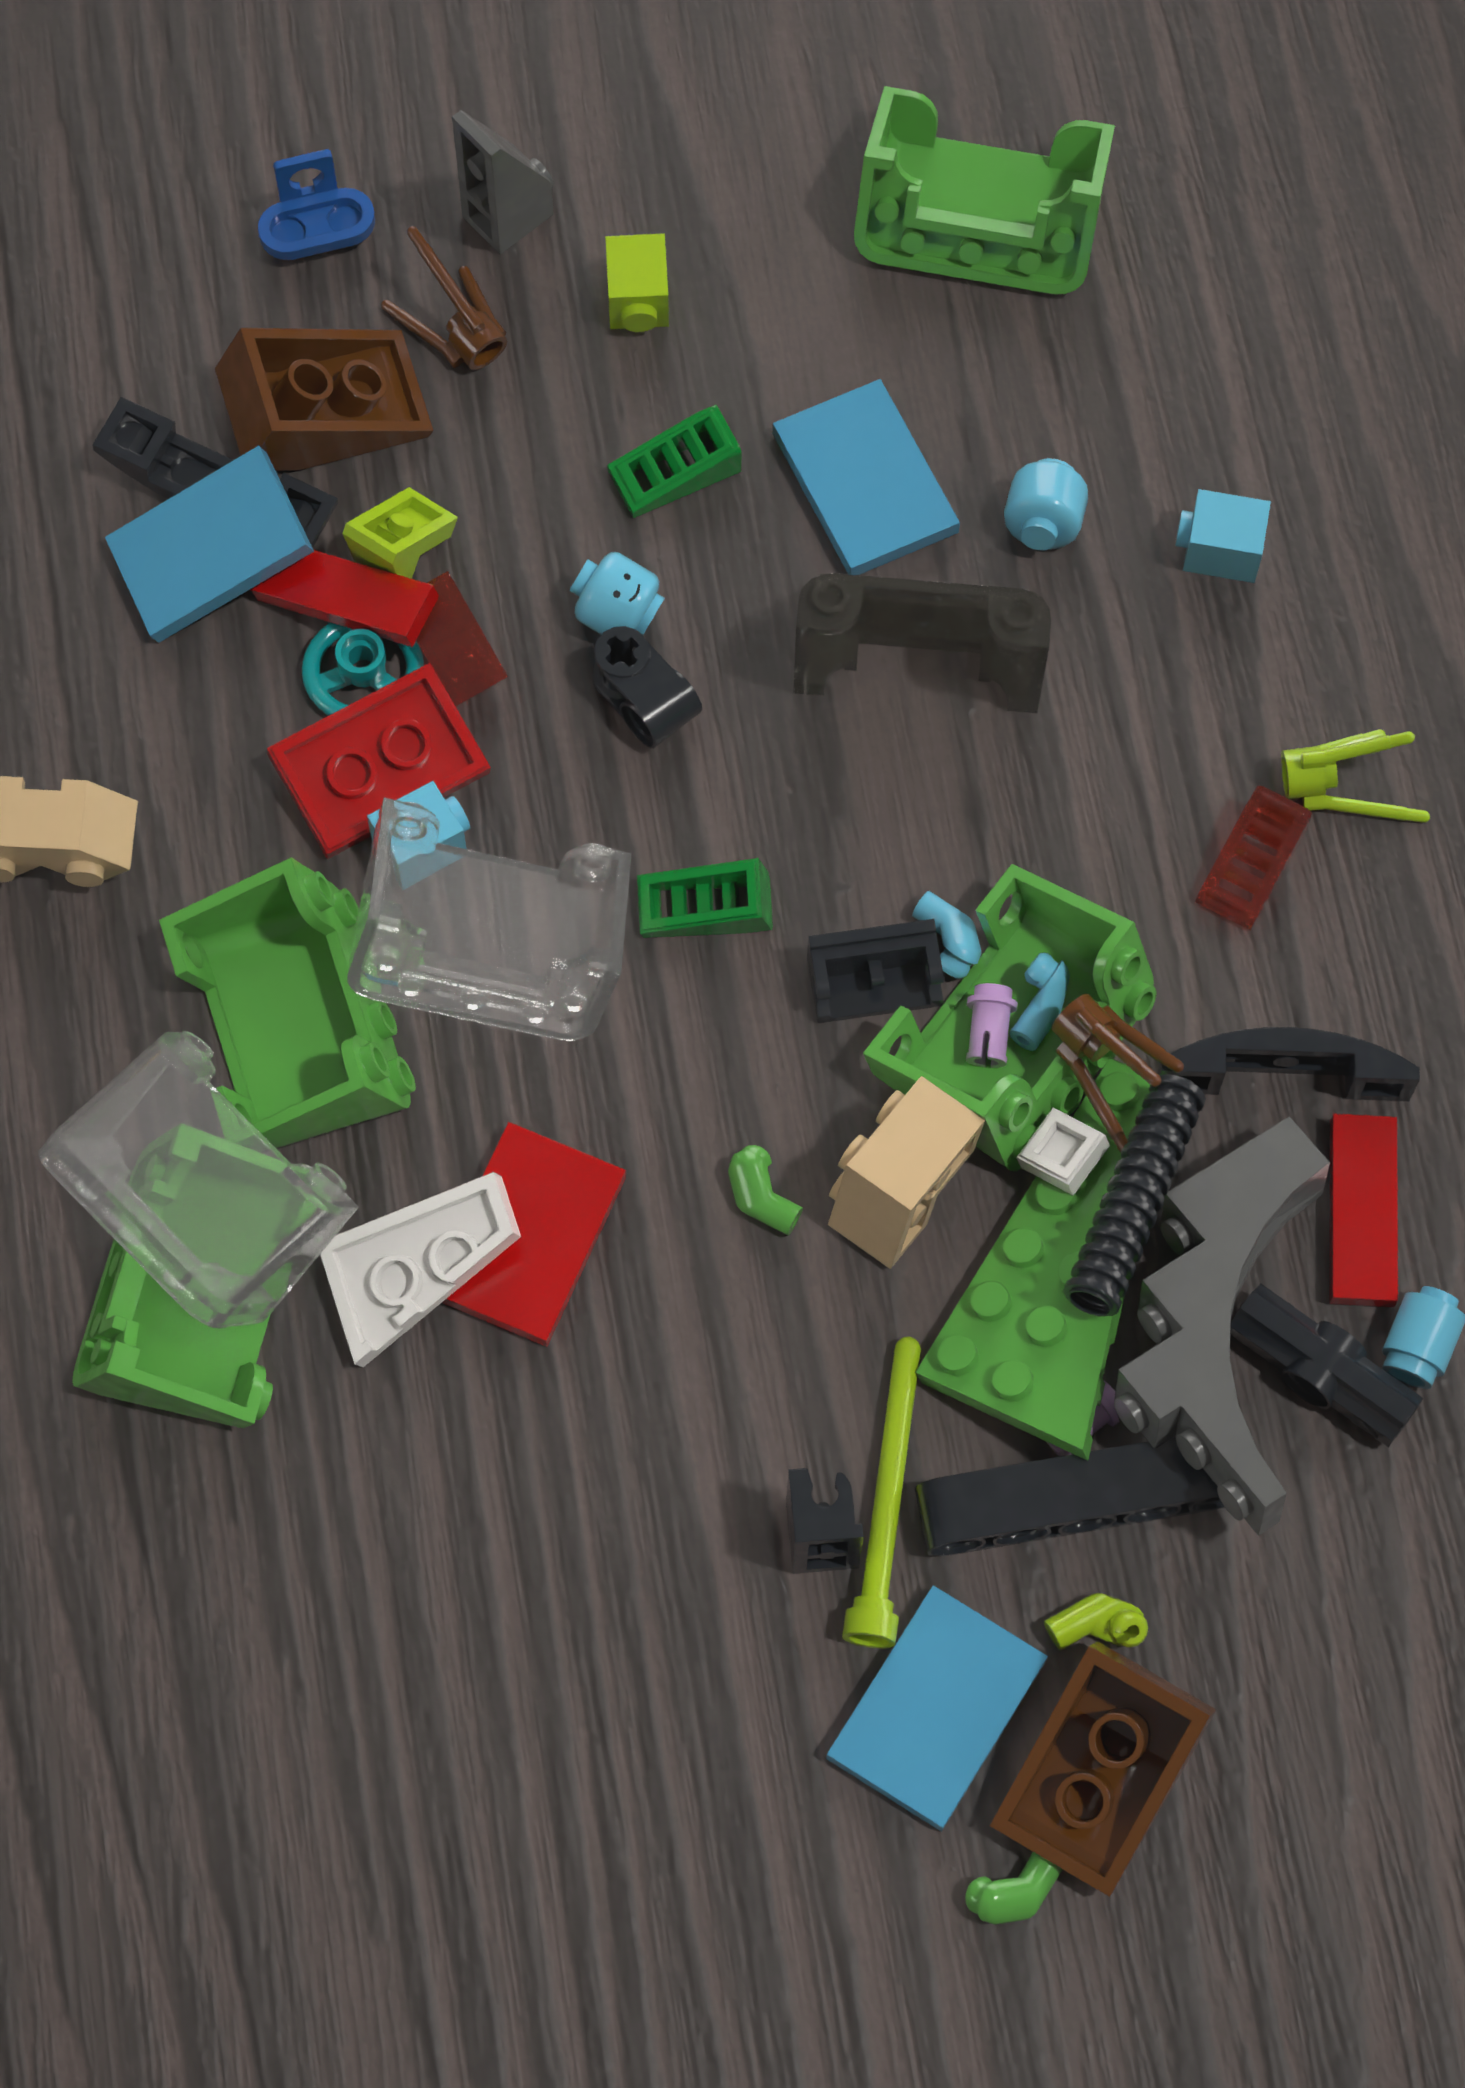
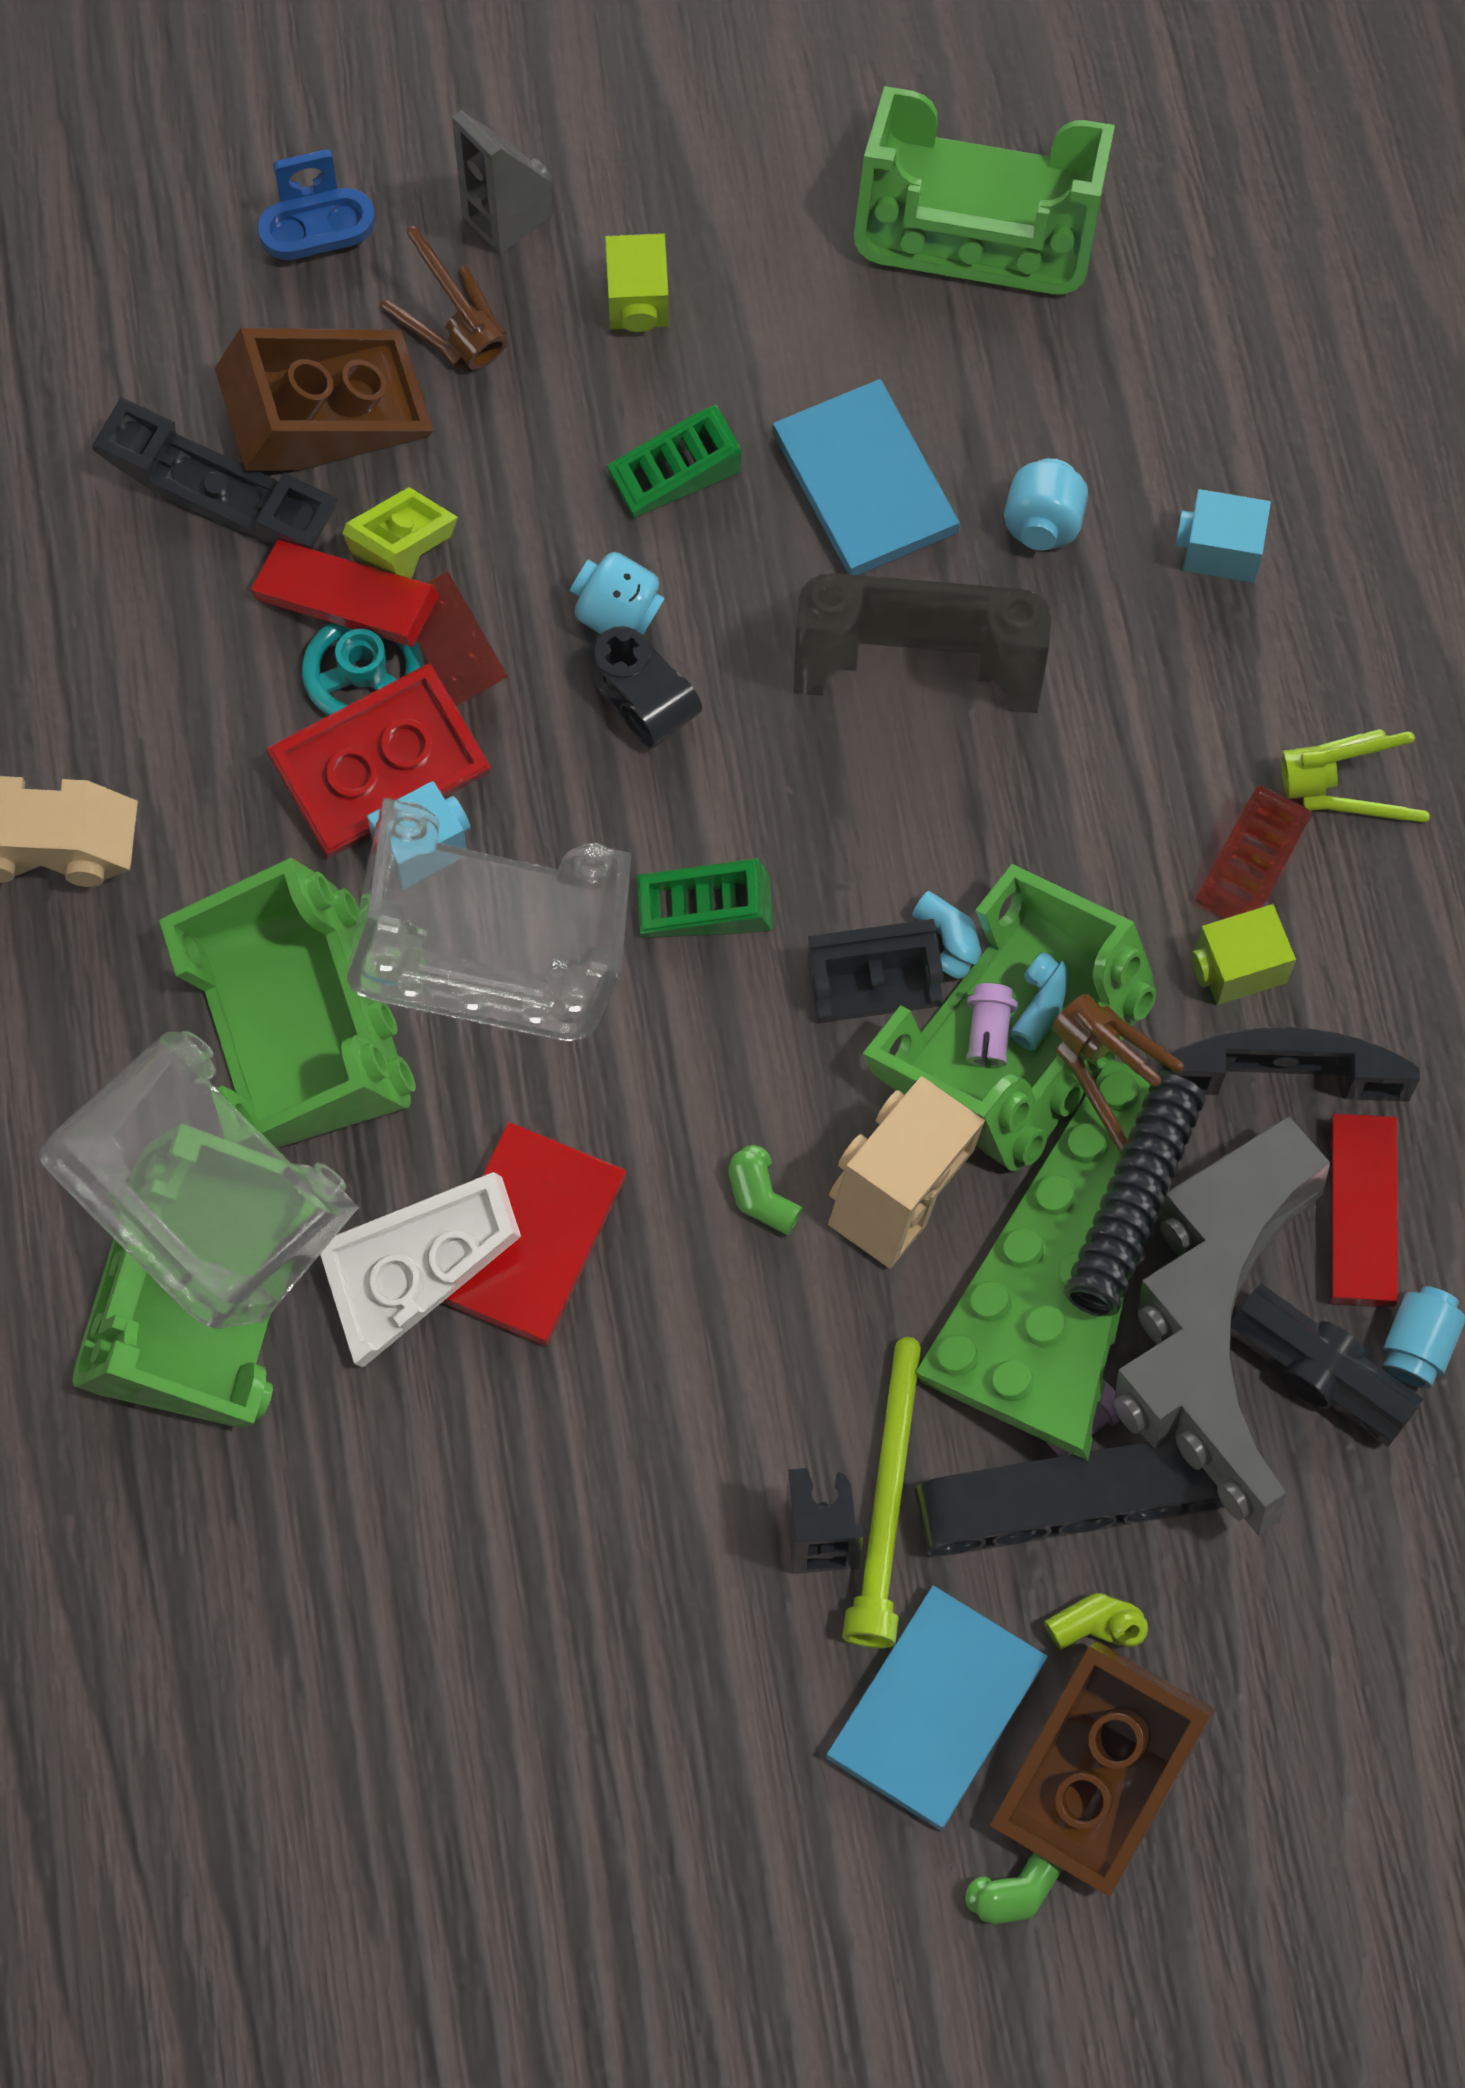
dark azure tile [105,446,314,643] -> none
white tile [1017,1107,1110,1195] -> none
none -> lime brick [1191,904,1296,1005]

